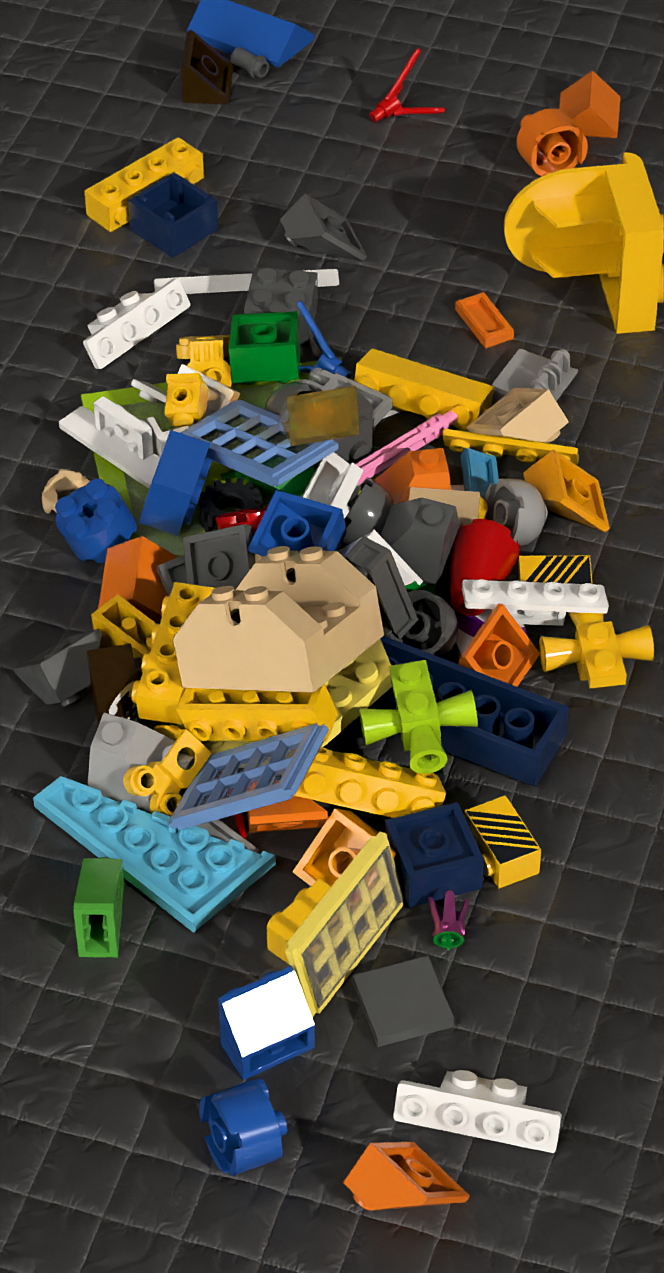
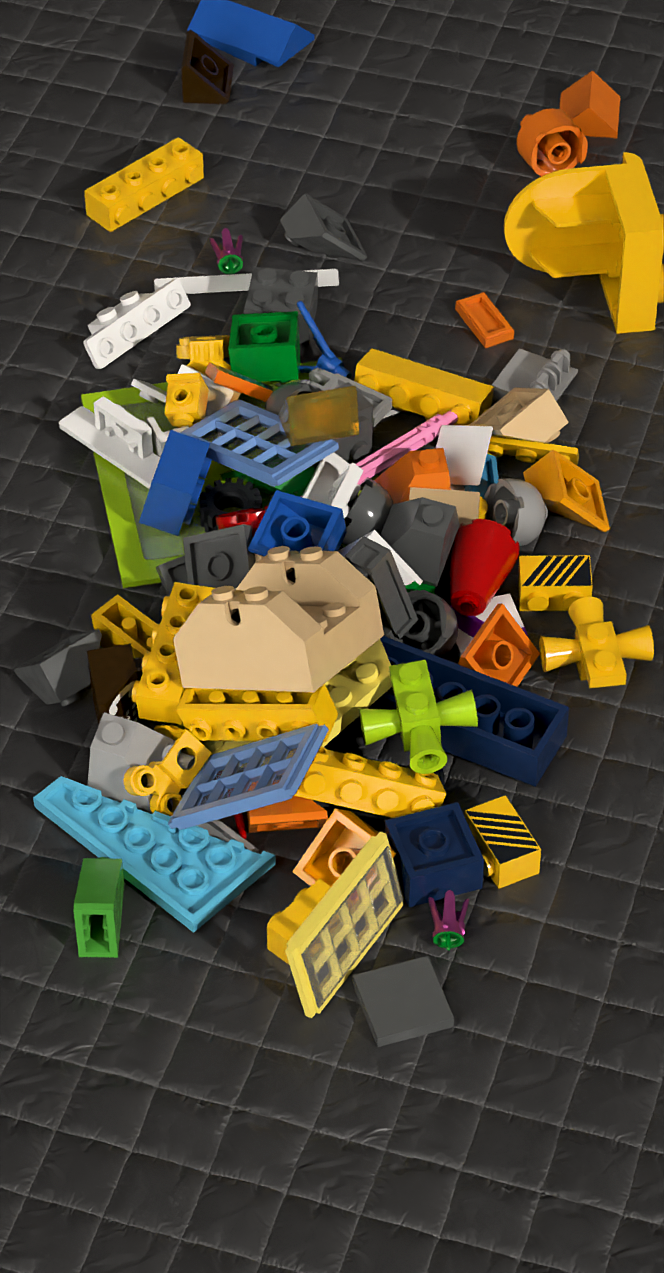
tan piece [41,469,90,514] -> none
blue brick [55,479,137,563] -> none
orange slope [98,536,177,621] -> none
dark blue container [128,172,218,258] -> none
blue brick [200,1078,288,1176] -> none
slope [218,966,315,1080] -> none
dark grey pin [231,47,269,78] -> none
orange slope [343,1142,470,1211] -> none
red plant [369,48,445,123] -> none
white bracket [393,1070,562,1153] -> none
white bracket [462,579,609,626] -> none
none -> orange tile [205,362,275,402]
none -> piece [210,228,243,274]
none -> white sticker [436,425,493,486]

